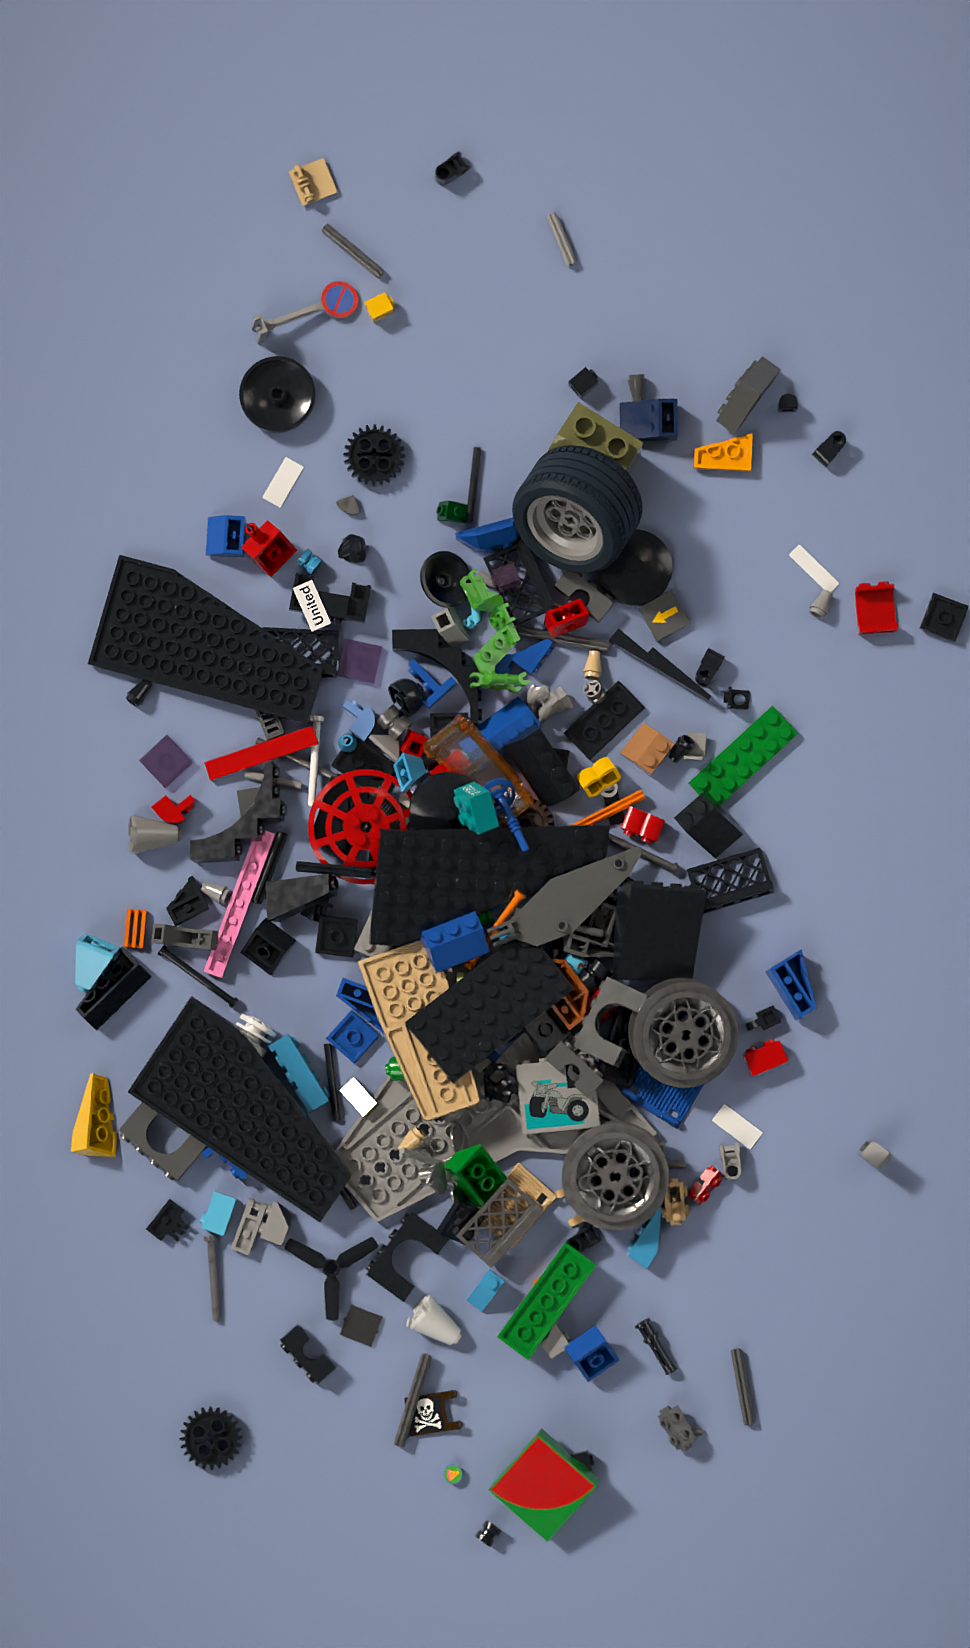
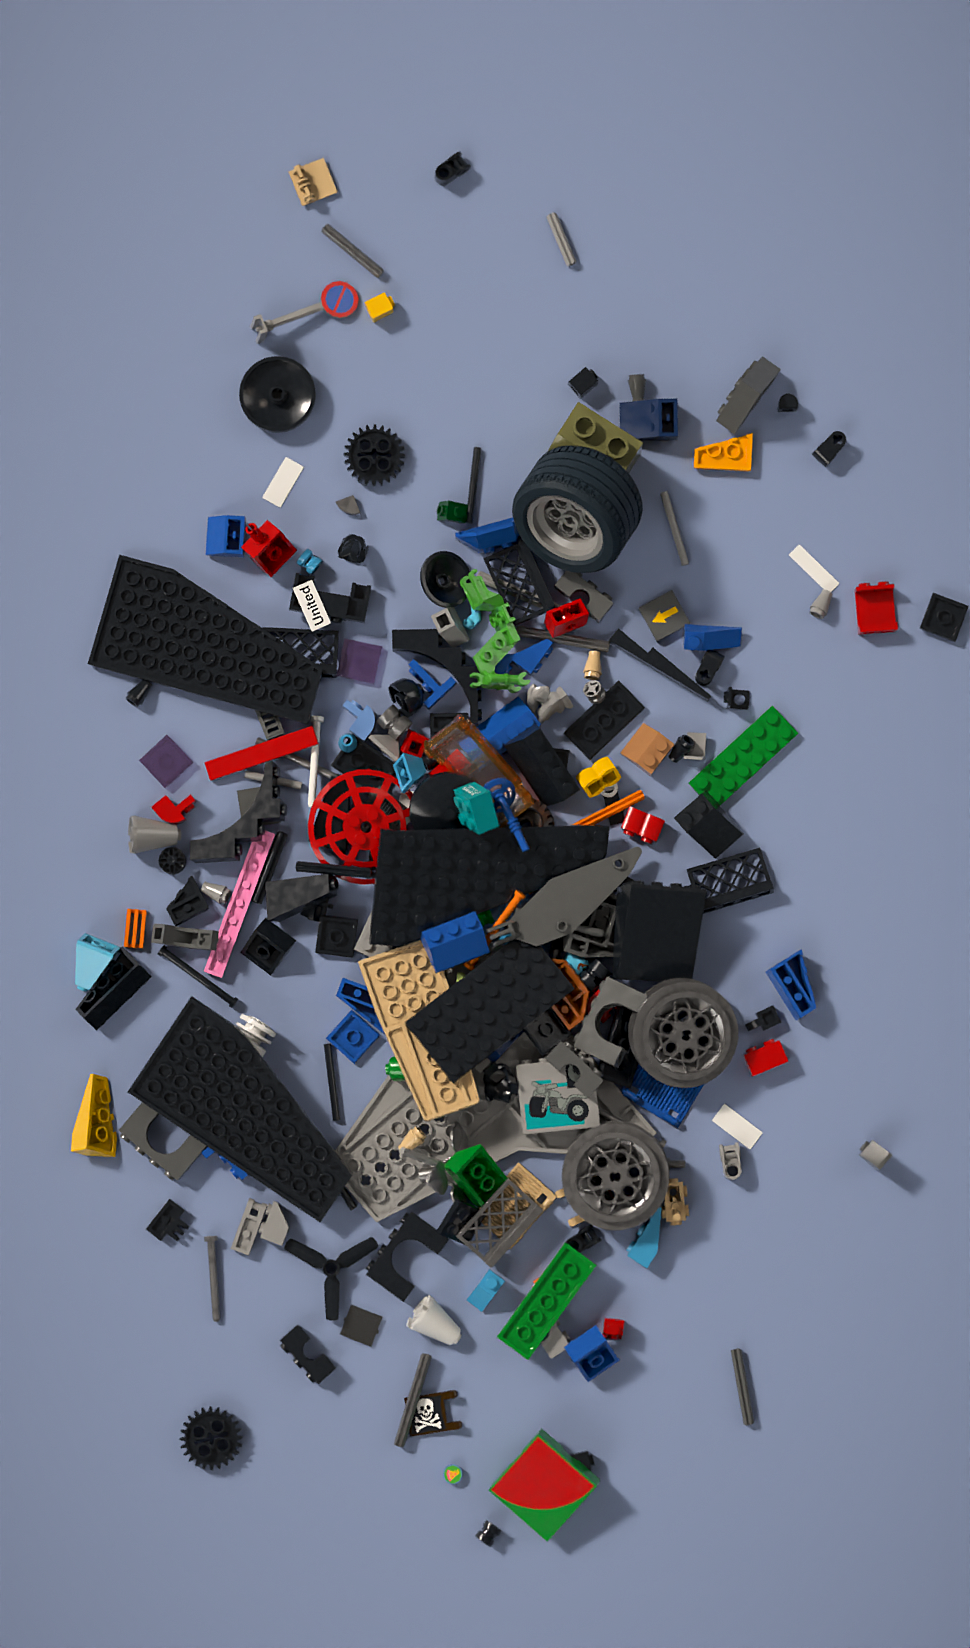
medium azure brick [200,1191,237,1236] -> none
dark azure wedge [268,1034,330,1113] -> none
tile [340,1077,379,1118] -> none
clear purple brick [490,562,521,593] -> none
flat silver bar [595,824,678,874] -> none
black dish [596,529,673,606] -> none
black pin [634,1318,677,1375] -> none
dark grey brick [658,1405,703,1452] -> none
red hinge [687,1165,724,1205] -> none
none -> black wheel [158,847,186,875]
none -> red brick [602,1318,624,1339]
none -> light grey bar [660,491,689,566]
none -> blue slope [683,624,742,651]

